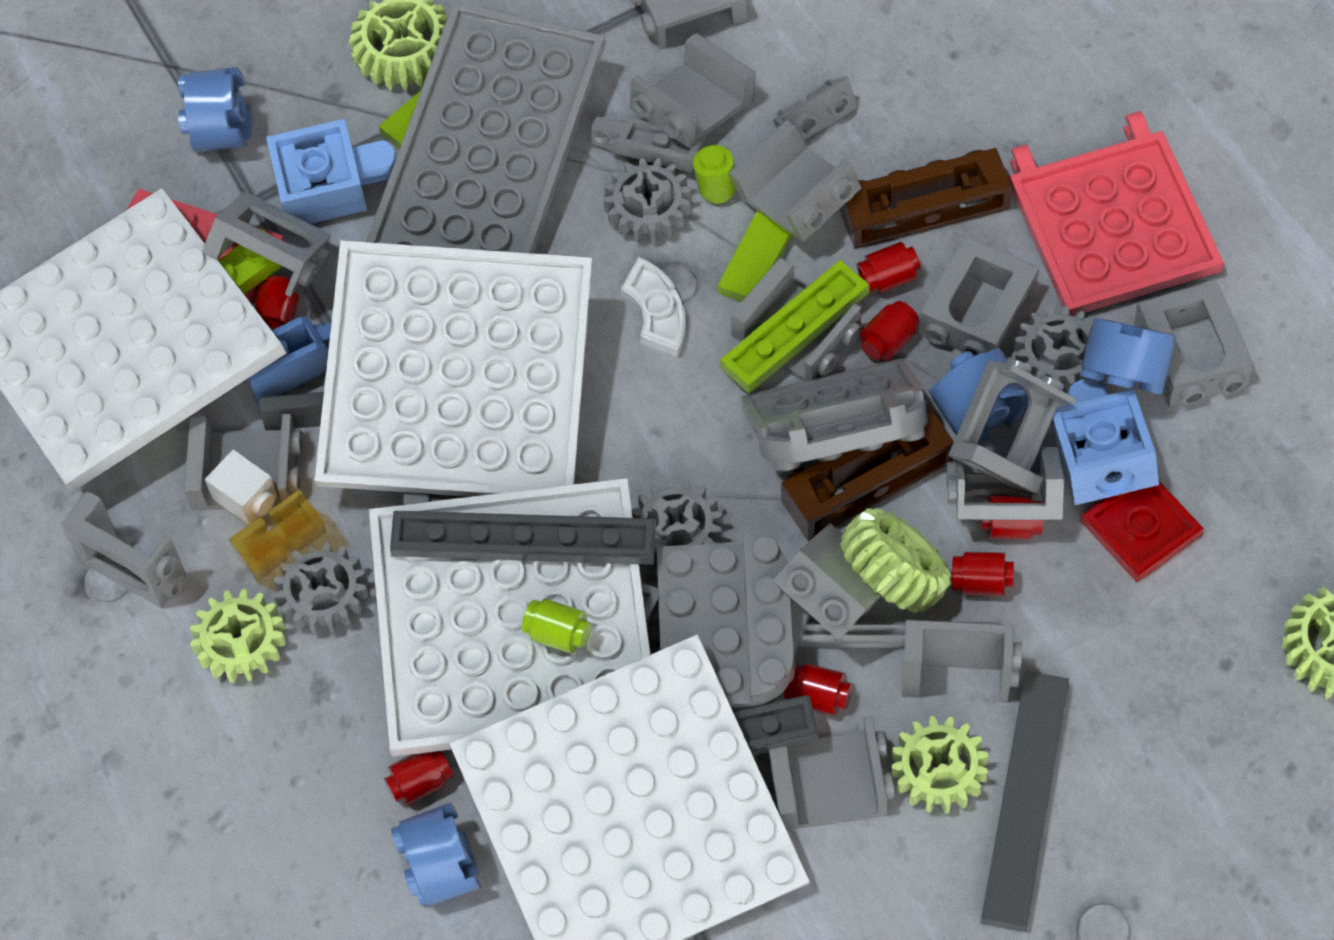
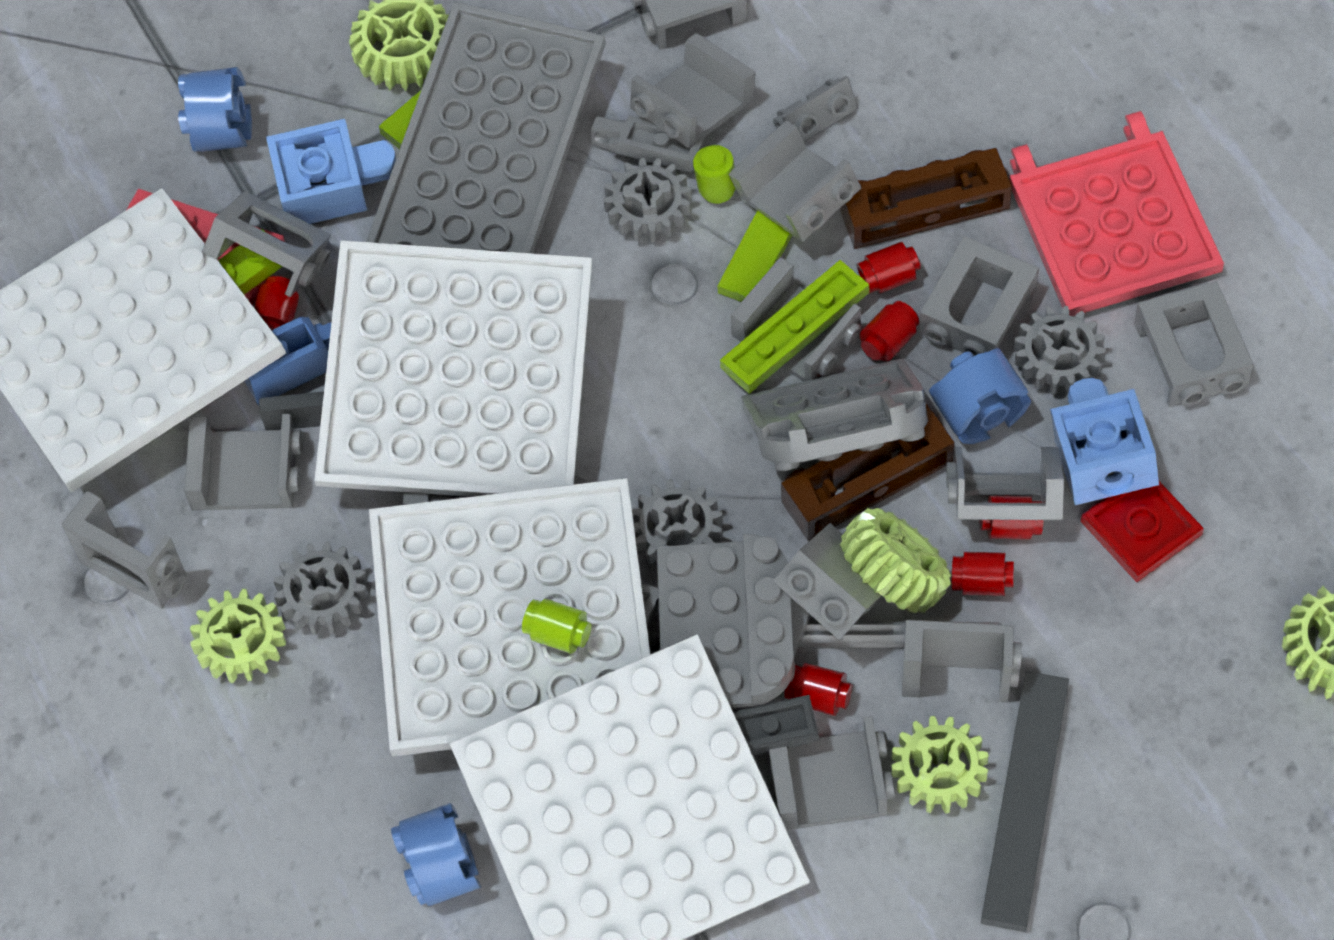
white brick [205,449,278,526] -> none
clear yellow piece [229,489,326,582] -> none
red brick [384,751,454,806] -> none
dark grey tile [390,511,656,565] -> none
white tile [621,257,686,357] -> none
light grey panel [948,358,1077,494] -> none
medium blue brick [1080,317,1175,394] -> none

